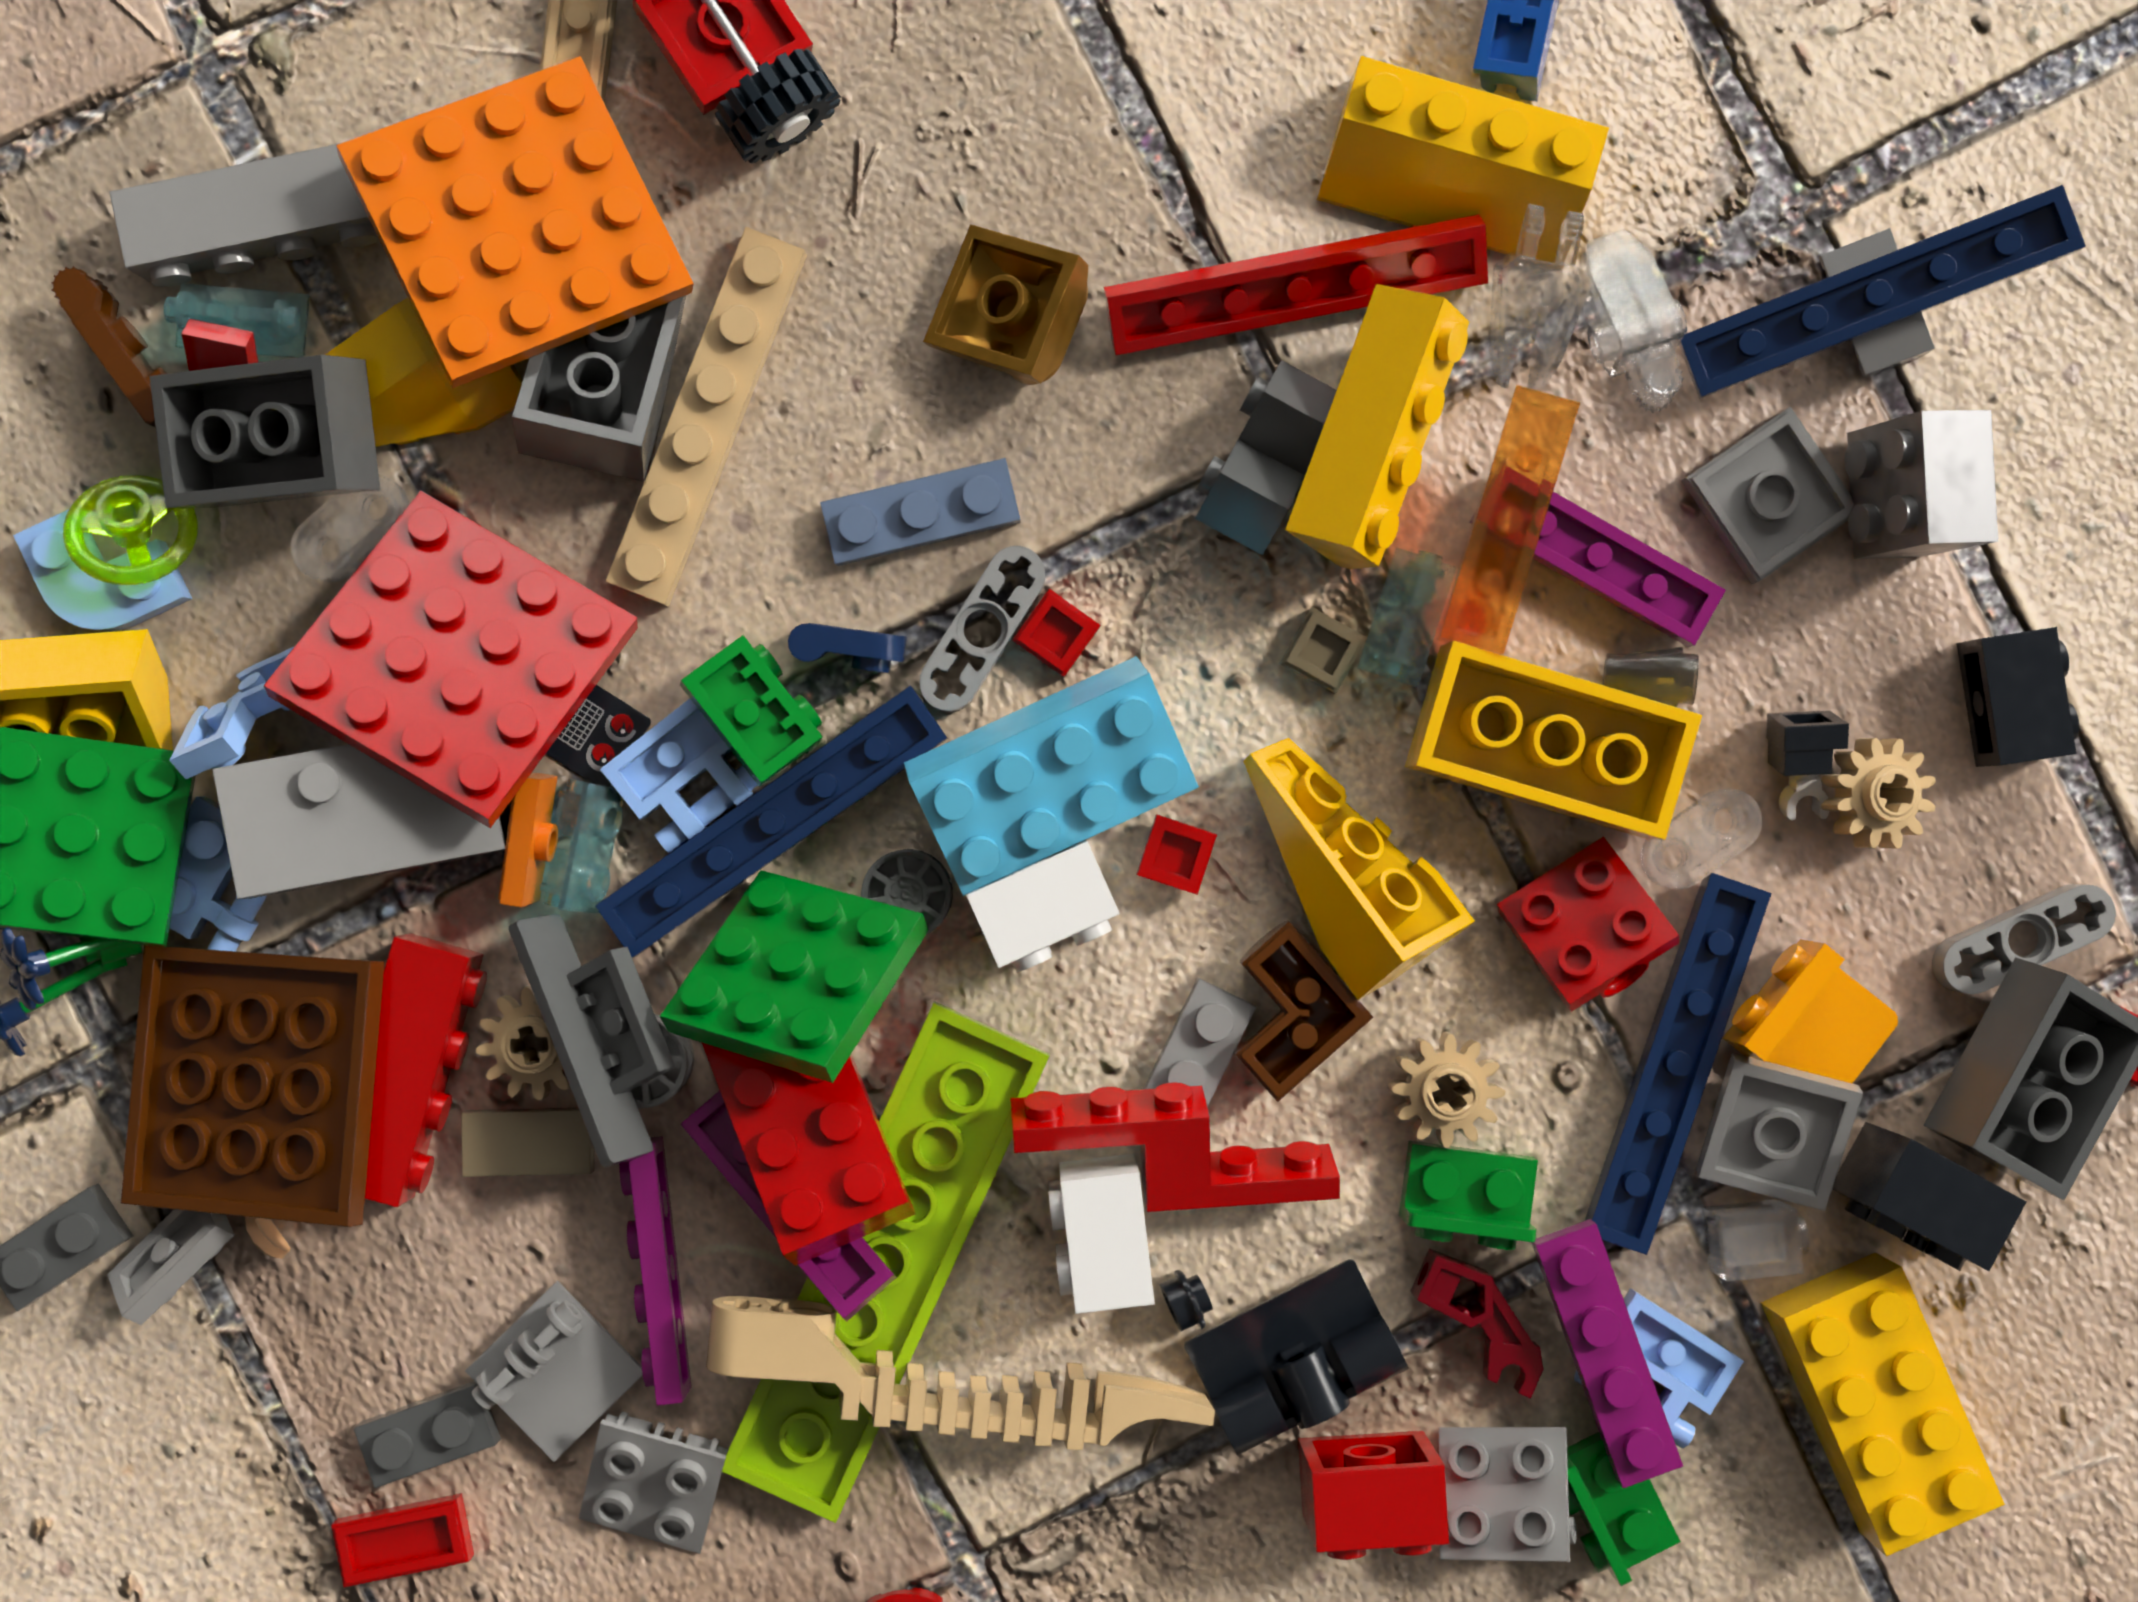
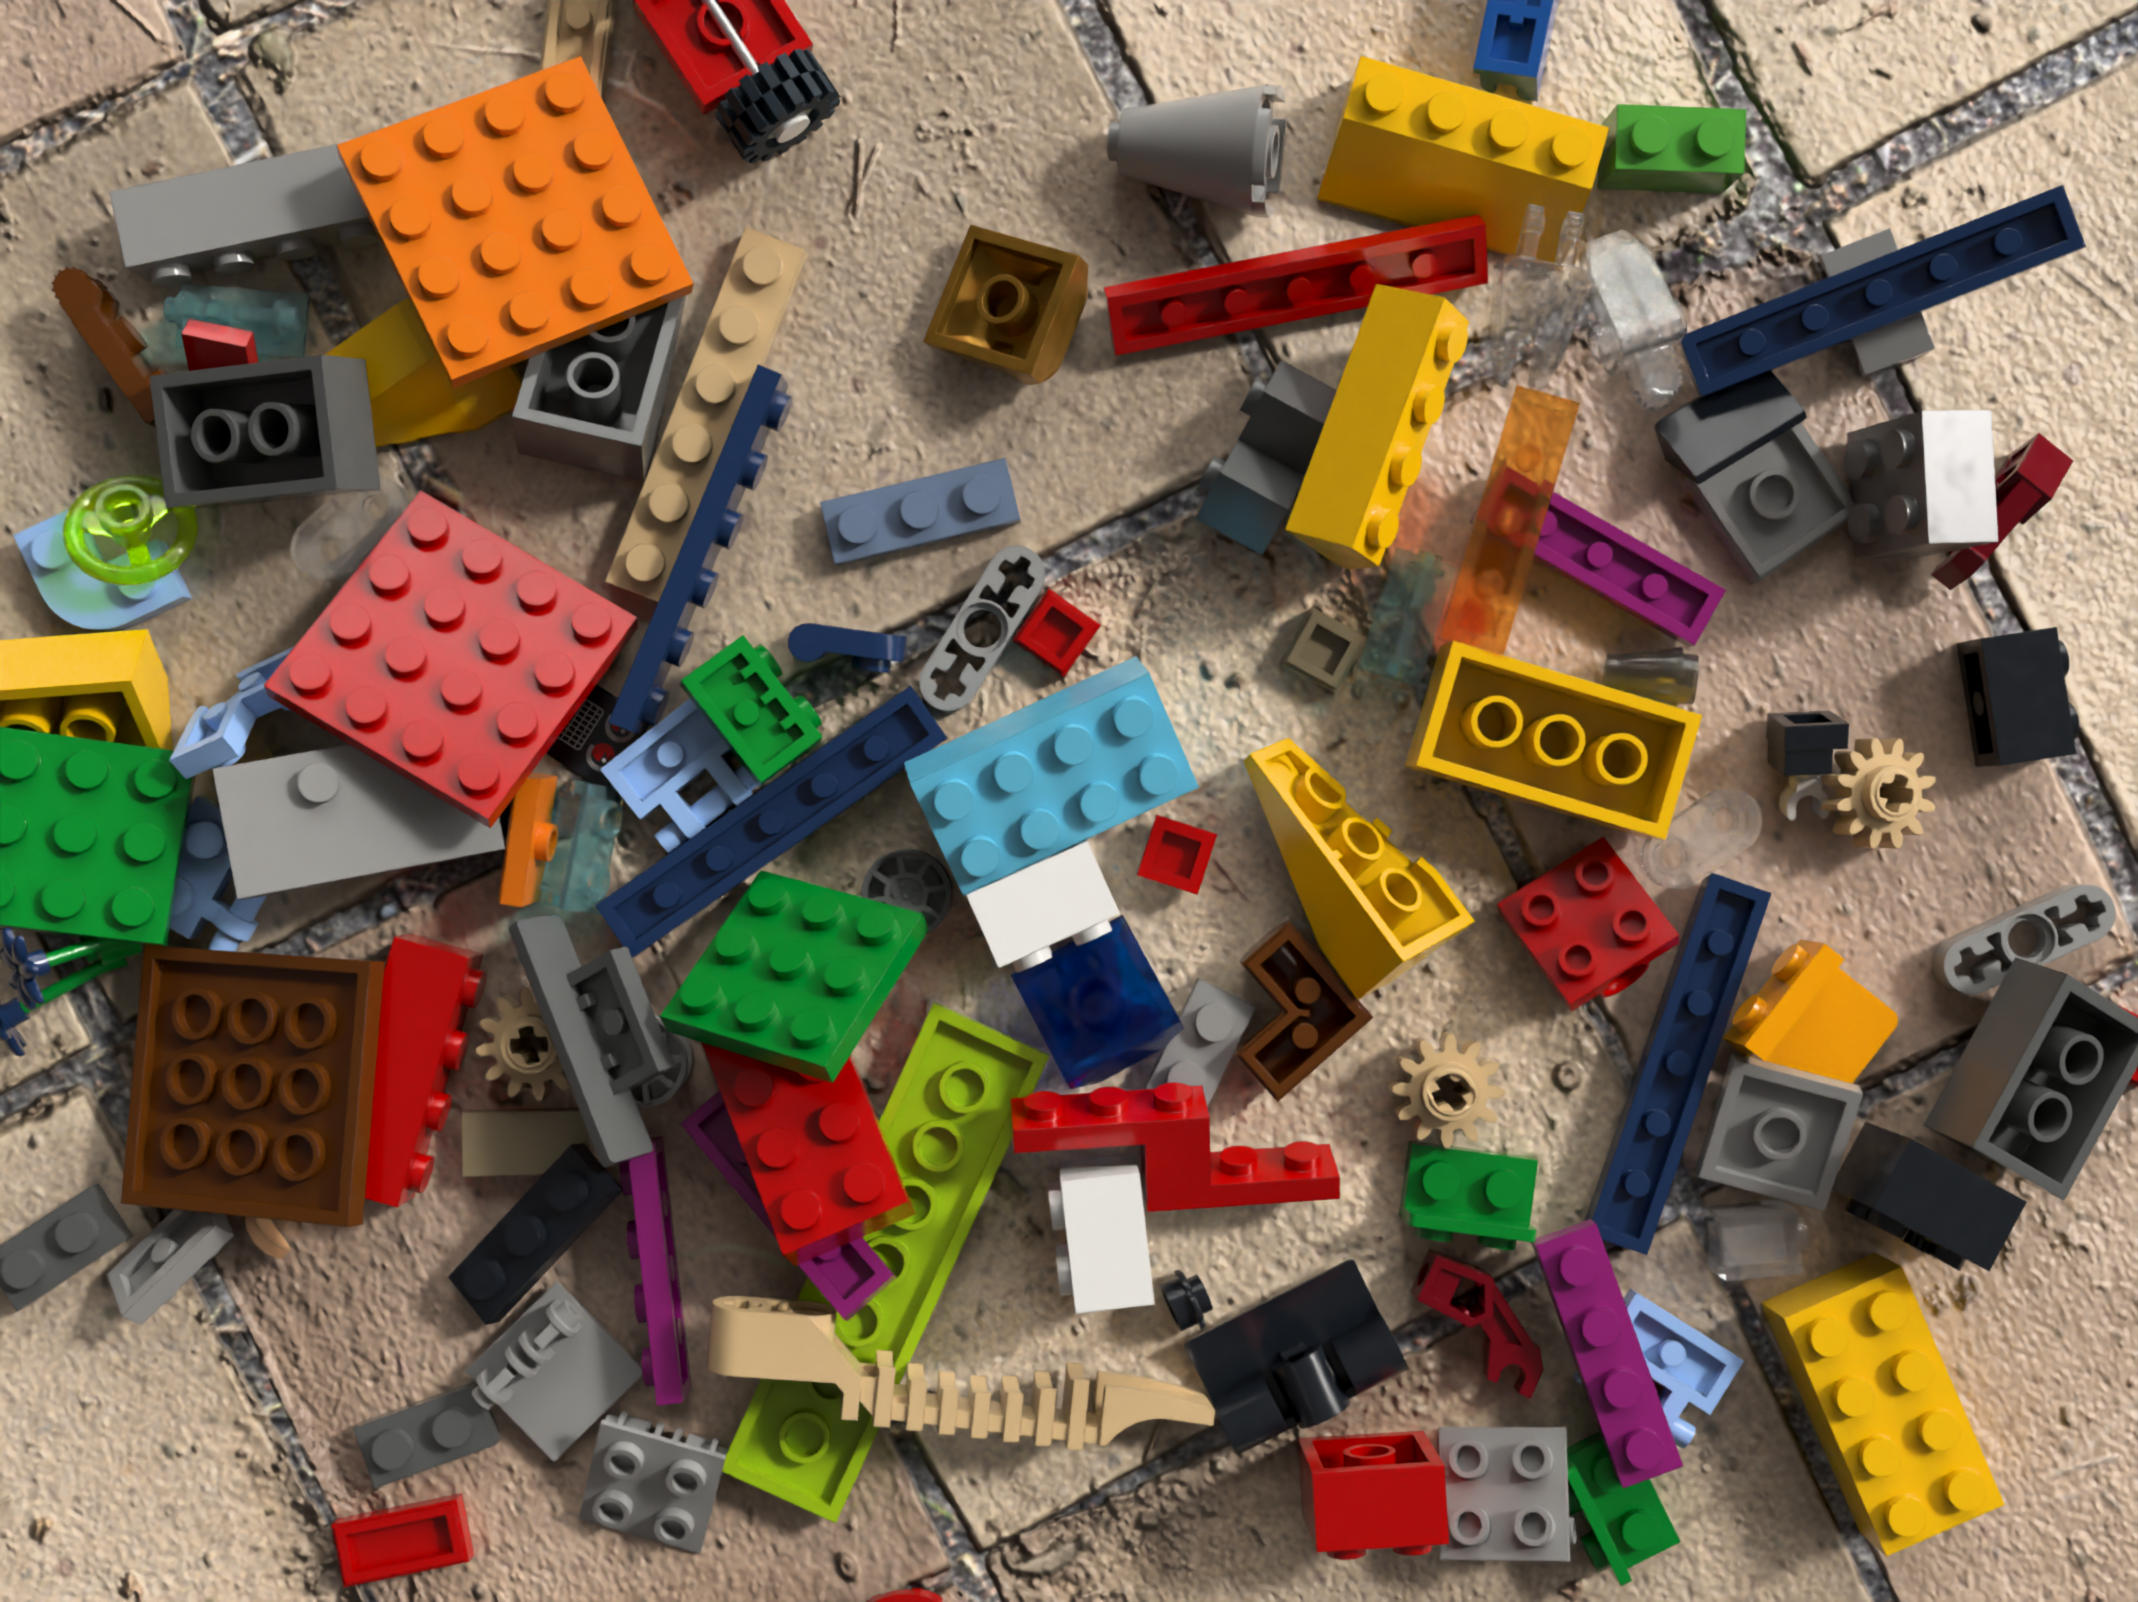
none -> black plate [448,1143,623,1325]
none -> dark blue plate [608,364,792,734]
none -> clear blue slope [1010,914,1184,1089]
none -> light grey cone [1107,84,1286,218]
none -> bright green brick [1597,104,1746,194]
none -> black slope [1654,371,1807,484]
none -> dark red piece [1931,433,2073,590]

